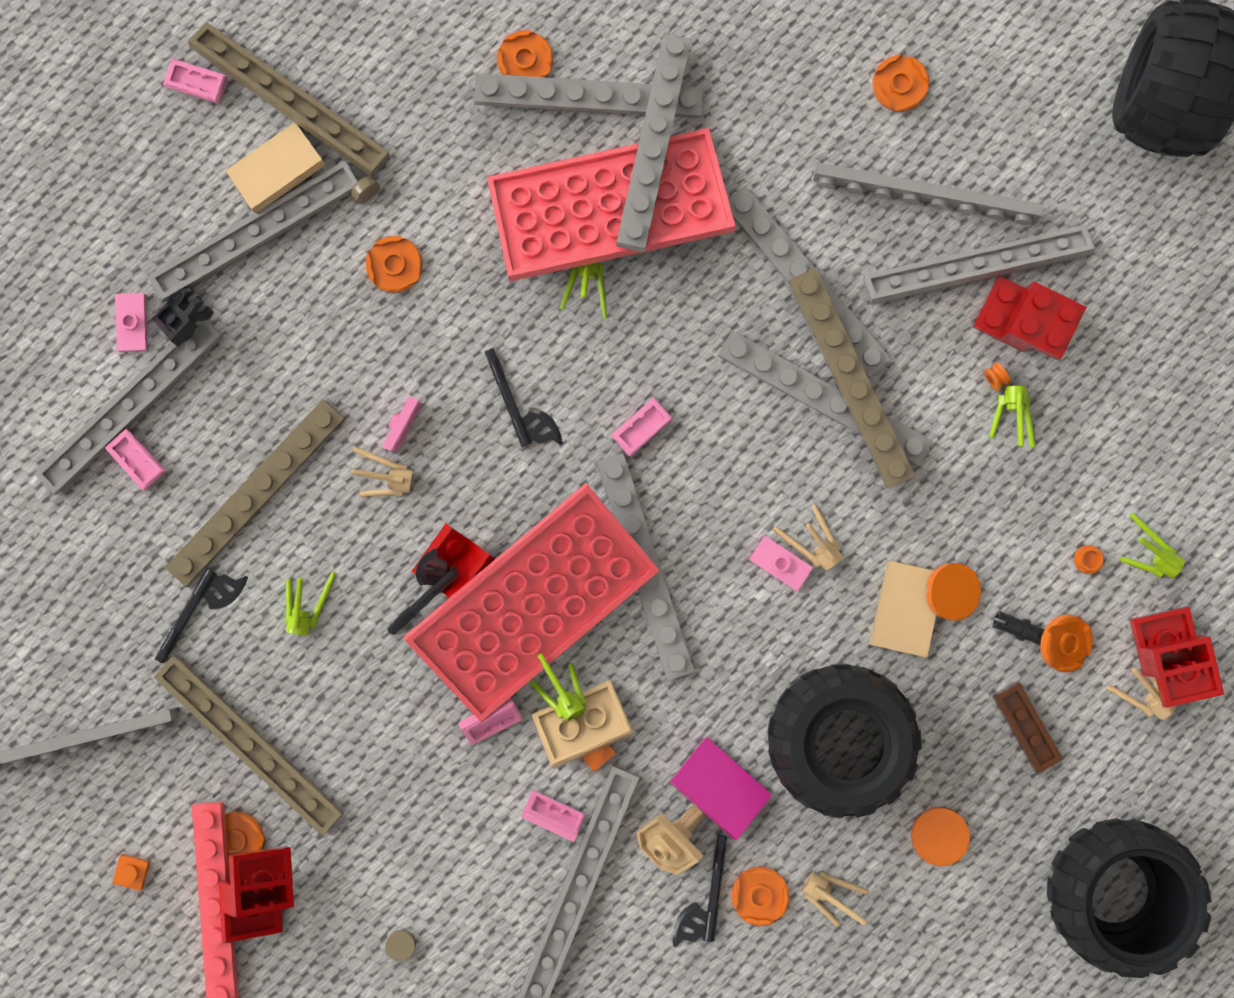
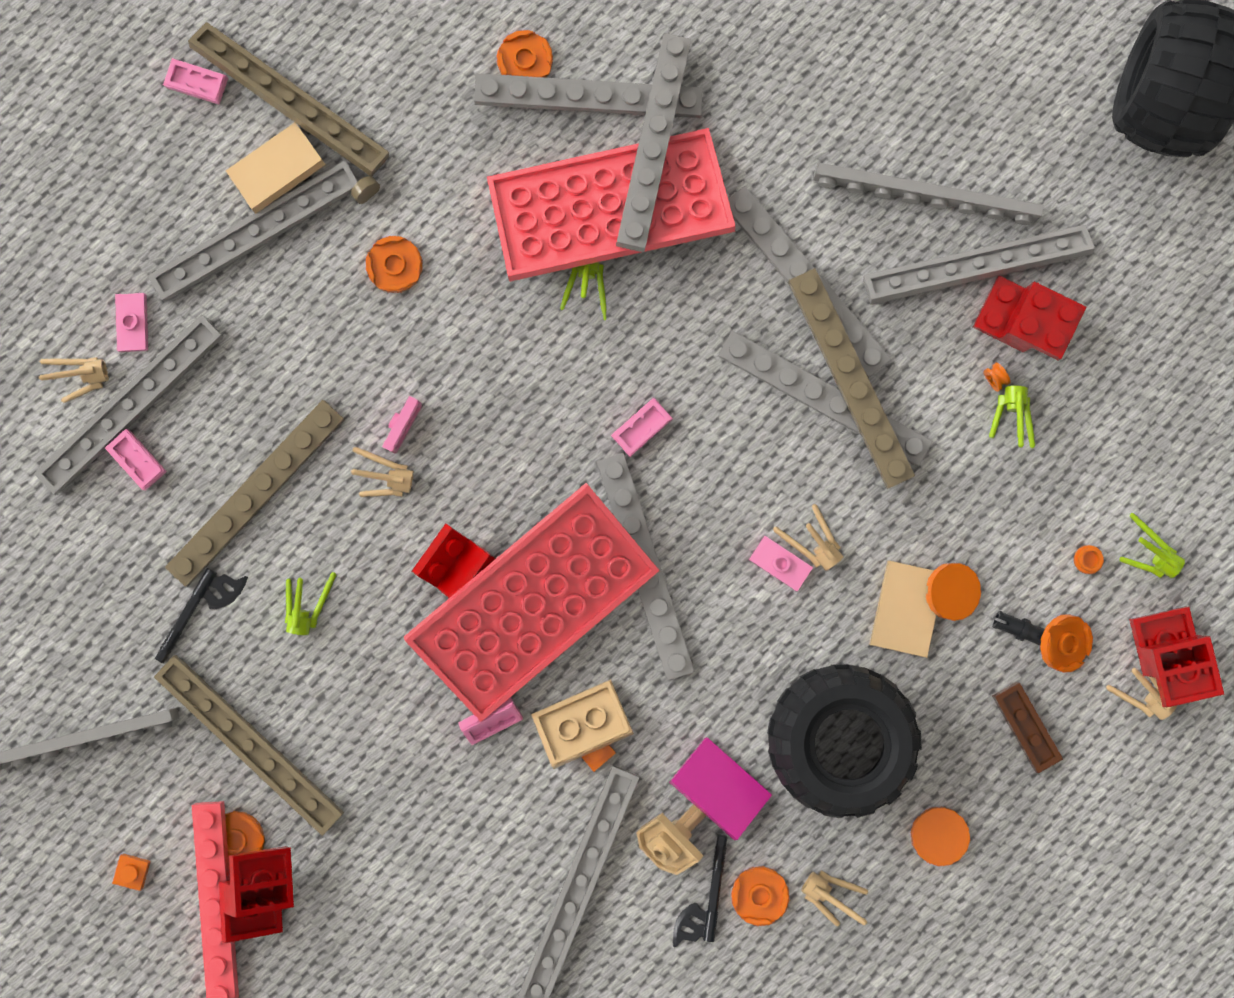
black plate [152,286,214,347] -> none
dark tan tile [386,930,416,961] -> none
black piece [387,549,460,635] -> none
black piece [485,348,563,447] -> none
bright pink plate [521,790,586,842] -> none
lime plant [529,654,587,722] -> none
orange tile [872,55,929,112] -> none
black tyre [1047,818,1212,978] -> none
none -> tan plant [39,357,109,403]

